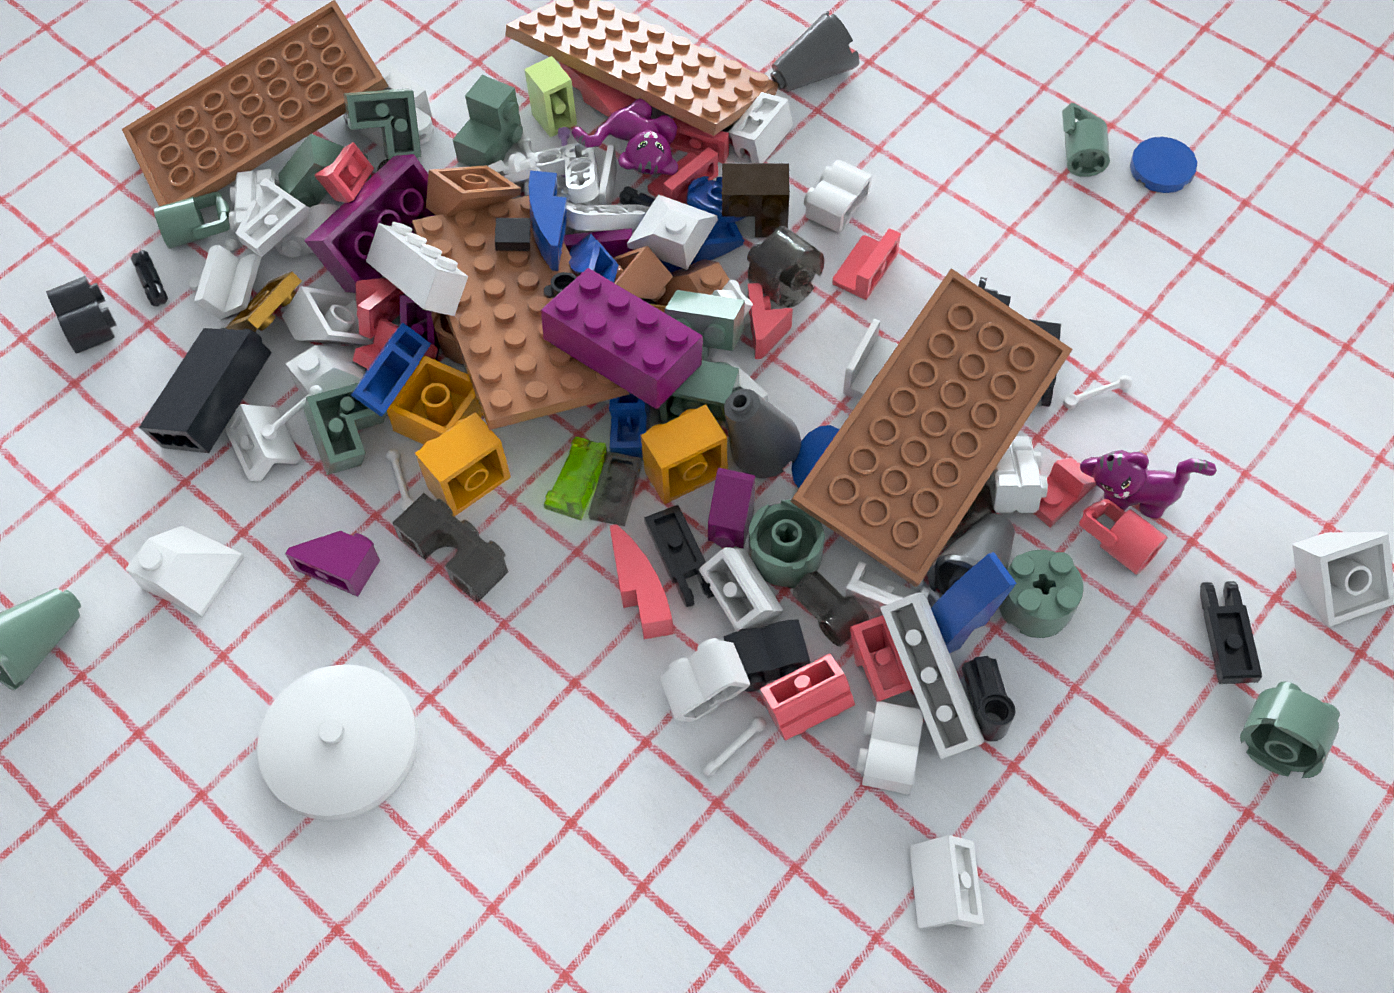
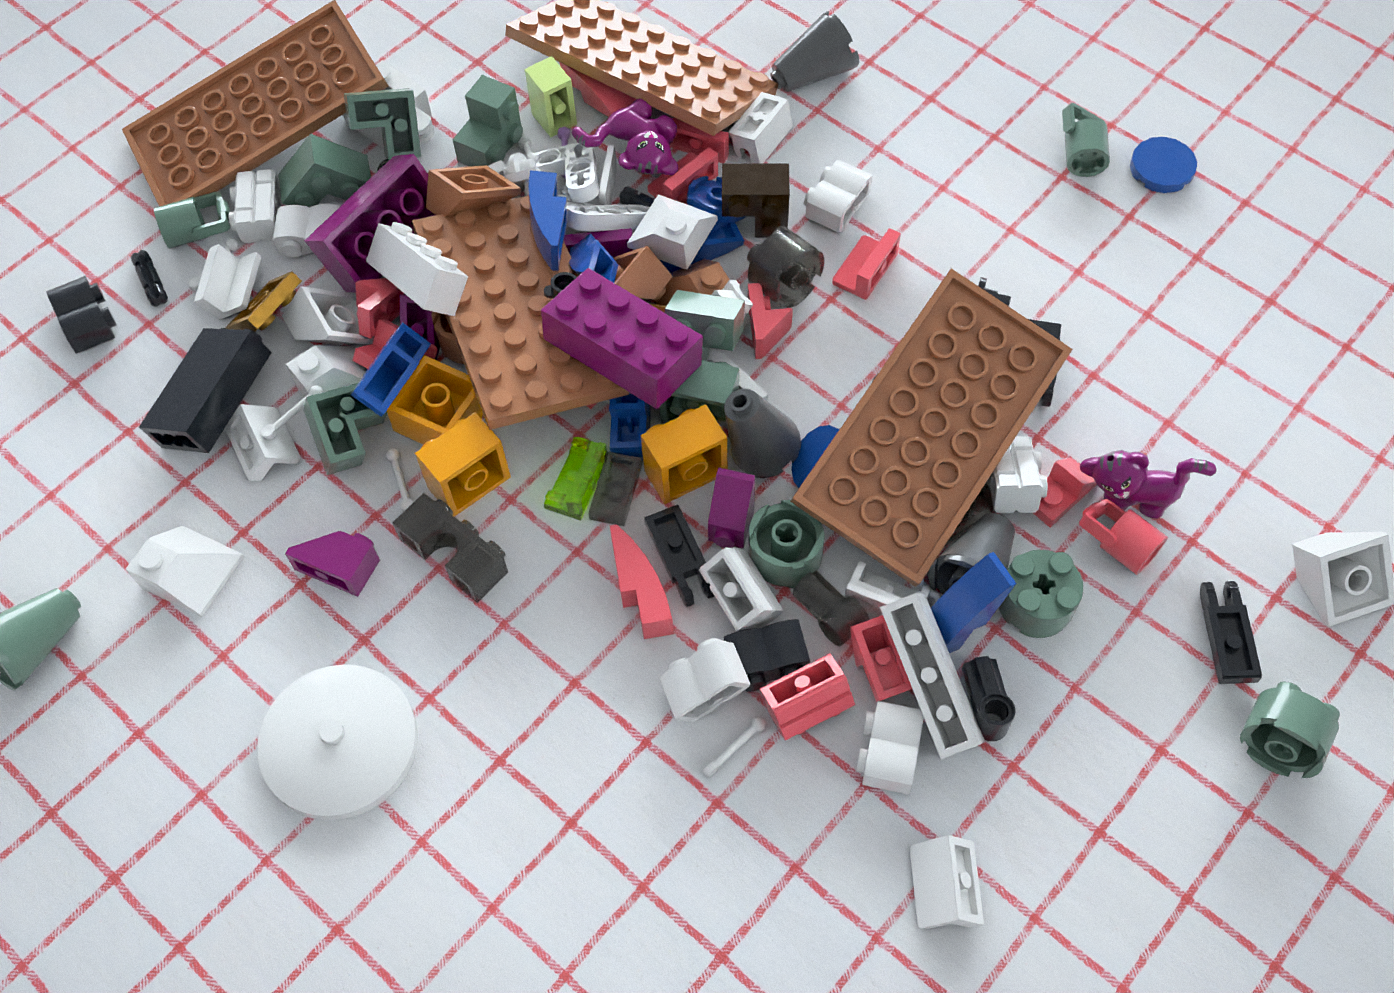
white wing [235,178,310,257] -> none
coral slope [315,142,374,203] -> none
black tile [495,218,531,251] -> none
white panel [843,319,898,400] -> none
white hinge [1063,375,1132,409] -> none

